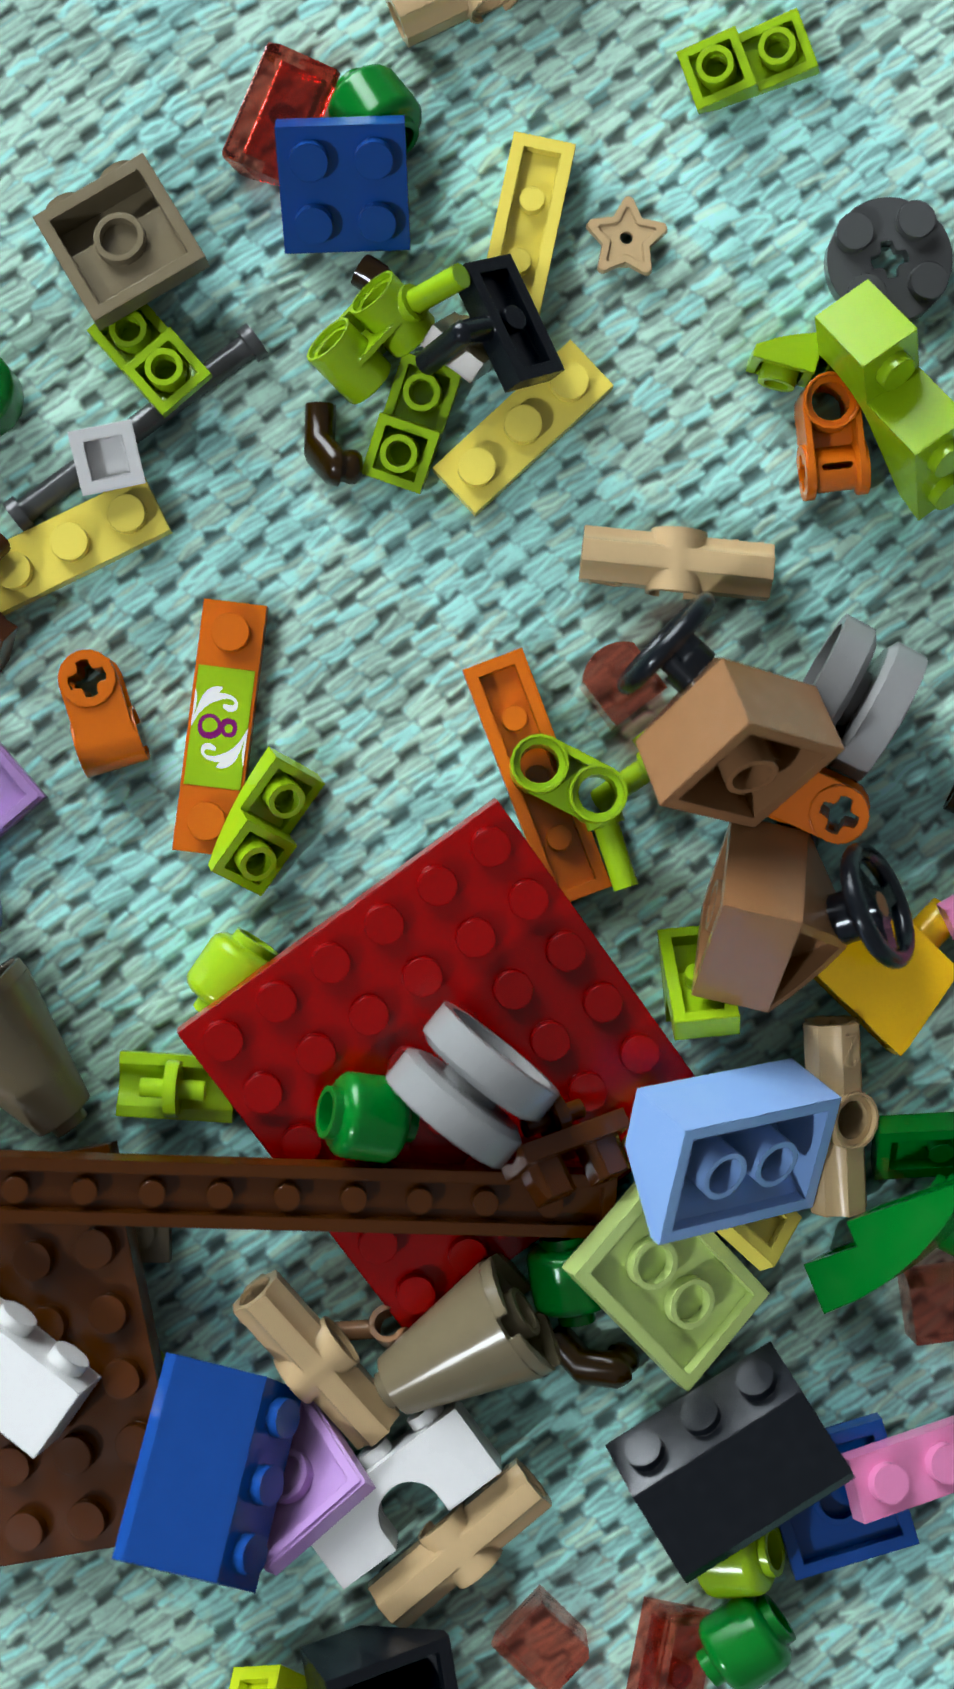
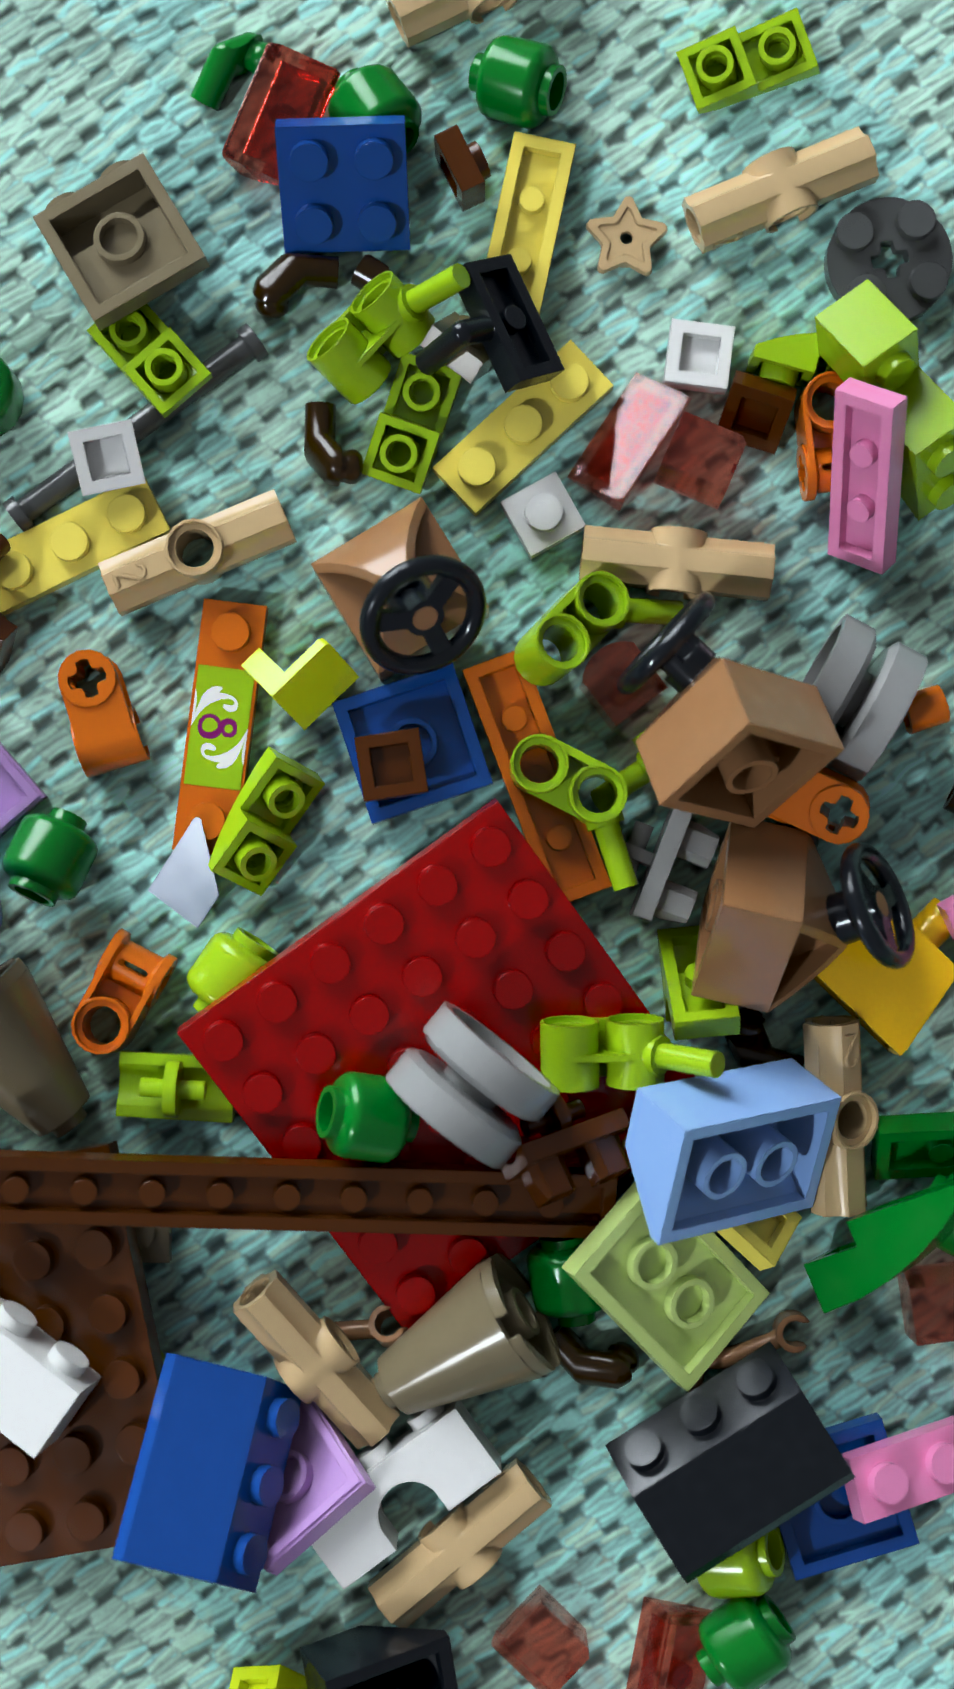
none -> green head [2,807,98,907]
none -> orange piece [71,928,178,1055]
none -> tan piece [98,489,297,616]
none -> sticker [148,817,219,928]
none -> green arm [190,32,277,111]
none -> neon yellow panel [241,638,359,730]
none -> dark brown arm [252,253,339,319]
none -> piece [311,497,489,682]
none -> blue plate [332,662,493,825]
none -> reddish brown plate [354,727,429,803]
none -> reddish brown plate [434,124,491,212]
none -> green head [468,35,567,129]
none -> white plate [500,471,586,559]
none -> lime beam [514,571,684,686]
none -> lime beam [540,1013,725,1093]
none -> slope [567,372,692,512]
none -> light grey hips [625,808,720,923]
none -> clear red piece [653,411,746,510]
none -> white plate [662,318,735,395]
none -> tan piece [682,126,879,254]
none -> medium nougat piece [688,1309,810,1393]
none -> reddish brown plate [715,370,797,454]
none -> dark brown arm [724,1007,804,1068]
none -> bright pink plate [828,377,908,575]
none -> orange piece [903,684,950,734]

